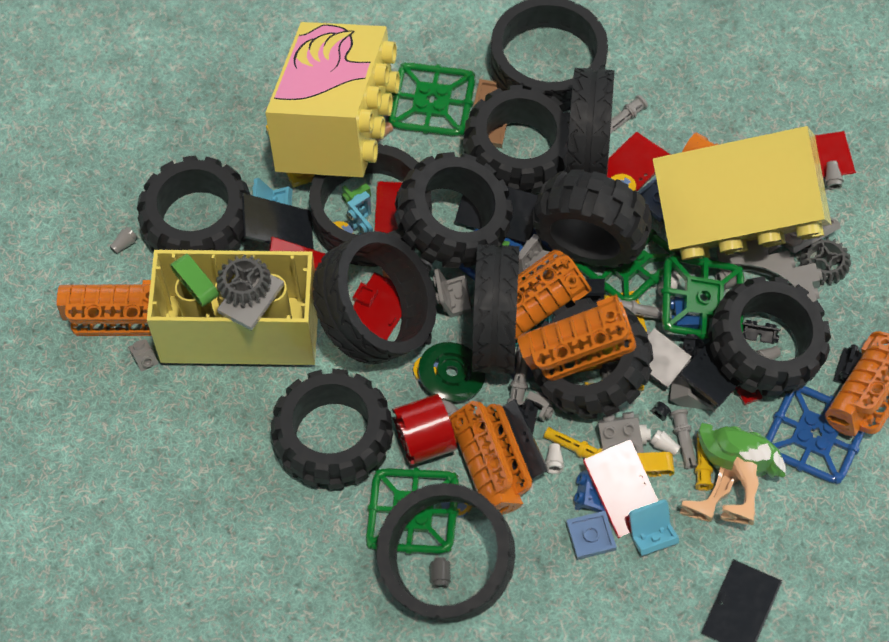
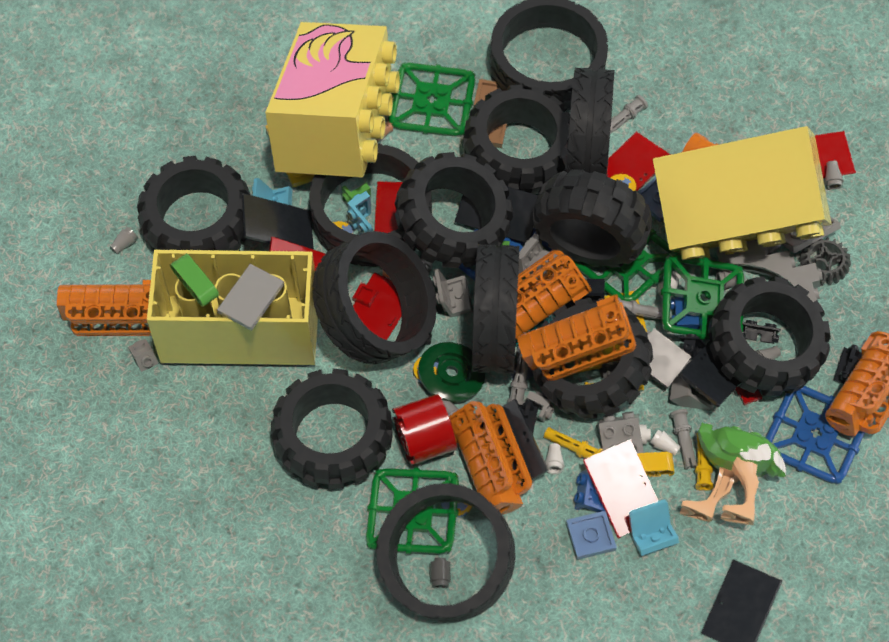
dark grey gear [216,254,272,307] -> none
black bush [651,401,671,421] -> none

